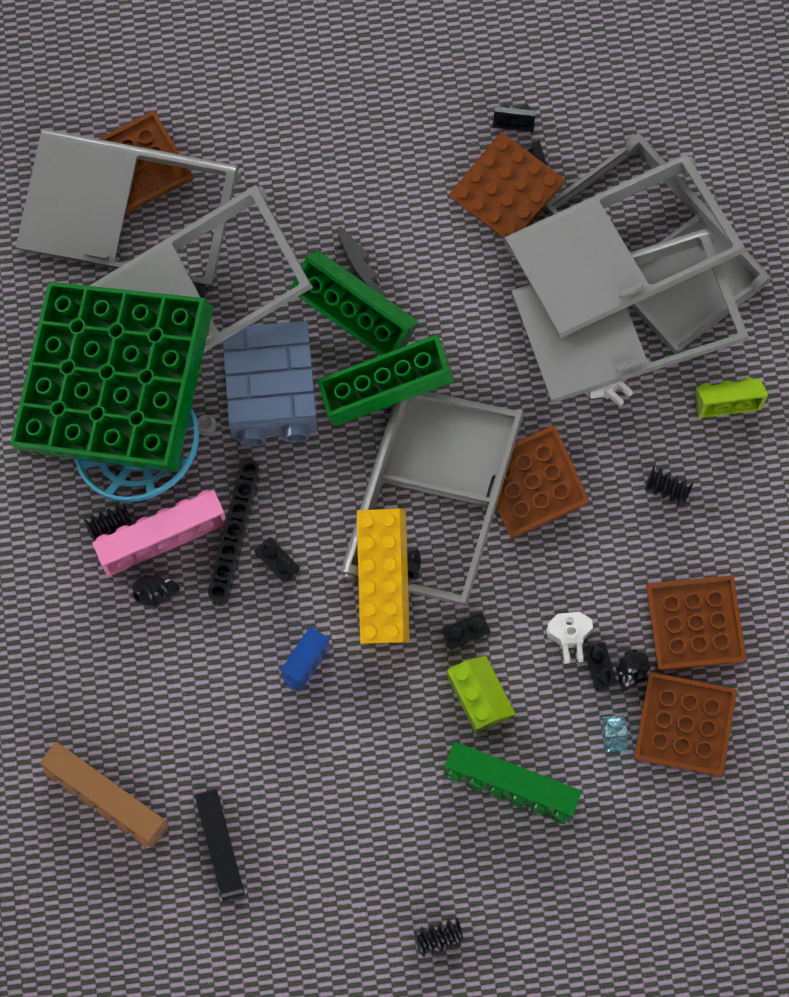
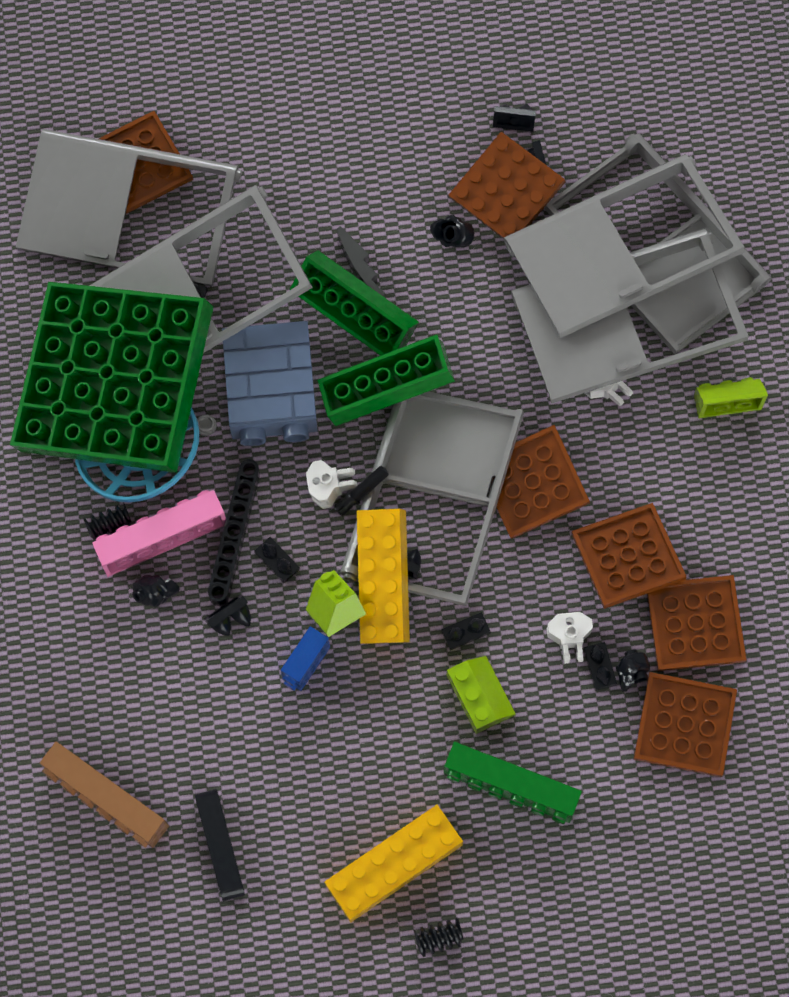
clear light blue bracket [602,715,628,752] -> none
black piece [645,465,694,506] -> none
none -> black tile [204,594,251,636]
none -> white hinge [306,460,357,509]
none -> lime slope [306,570,366,637]
none -> yellow brick [324,804,463,923]
none -> black axle [334,466,389,516]
none -> black head [430,215,475,248]
none -> dark orange plate [572,503,686,609]

